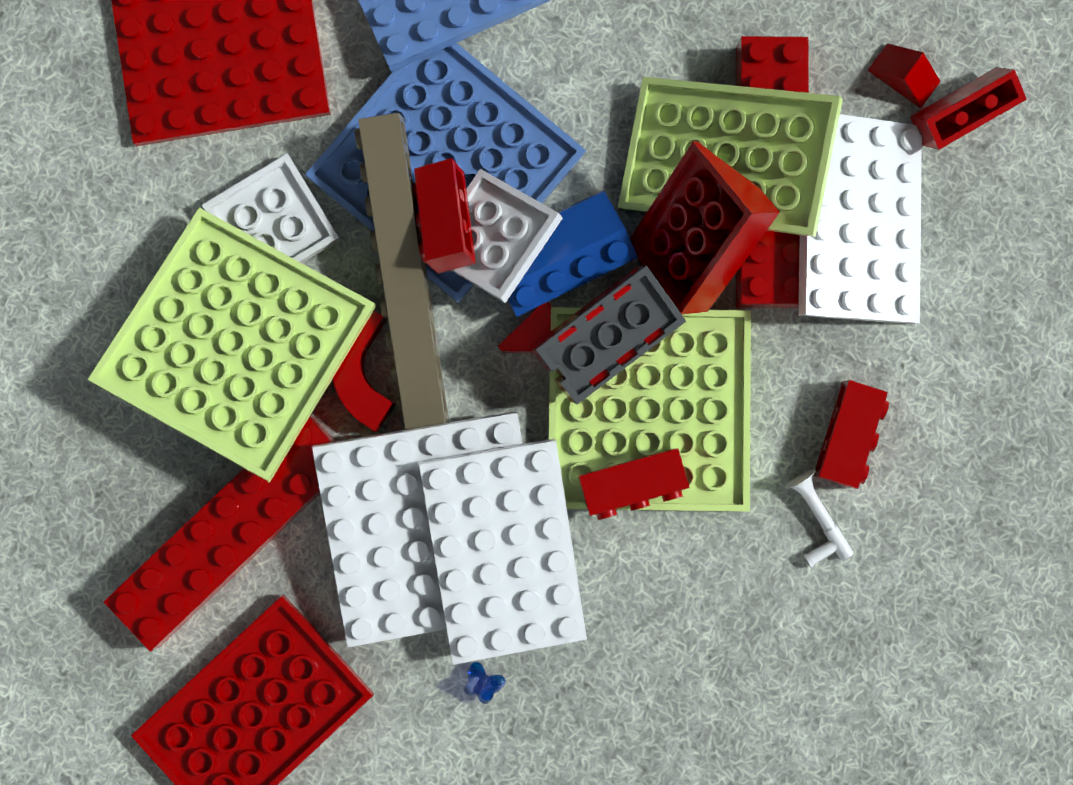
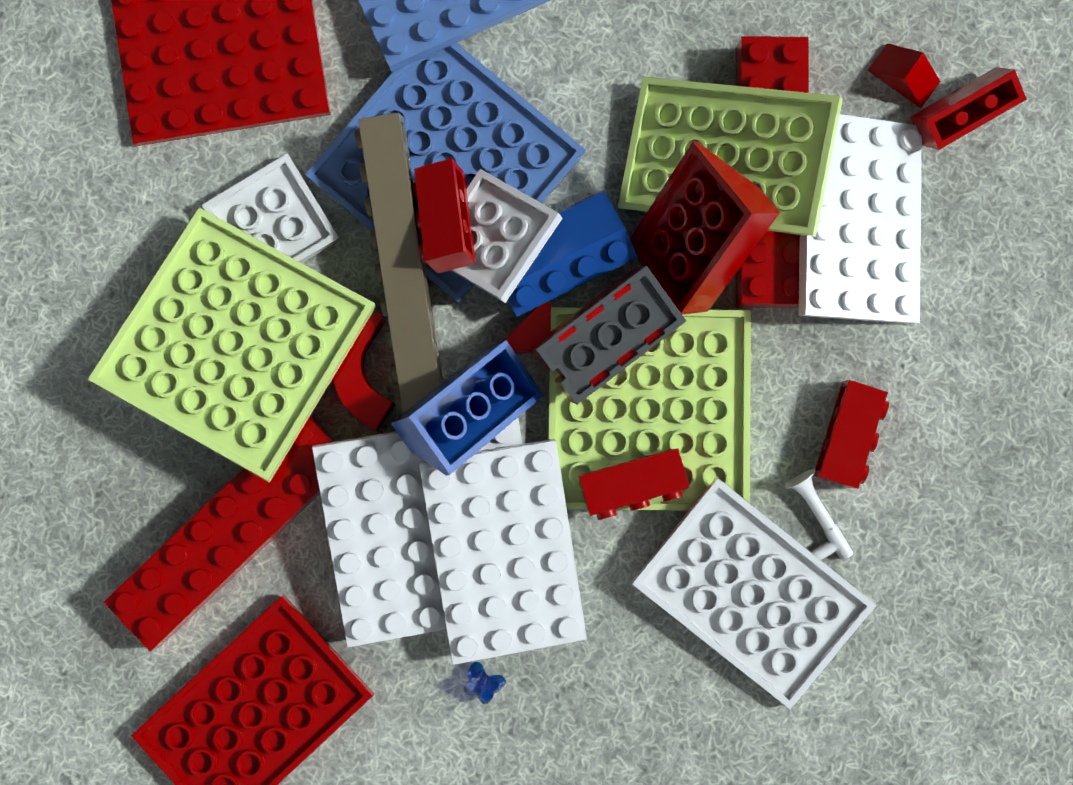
none -> blue slope [391,340,544,476]
none -> white plate [631,477,876,710]

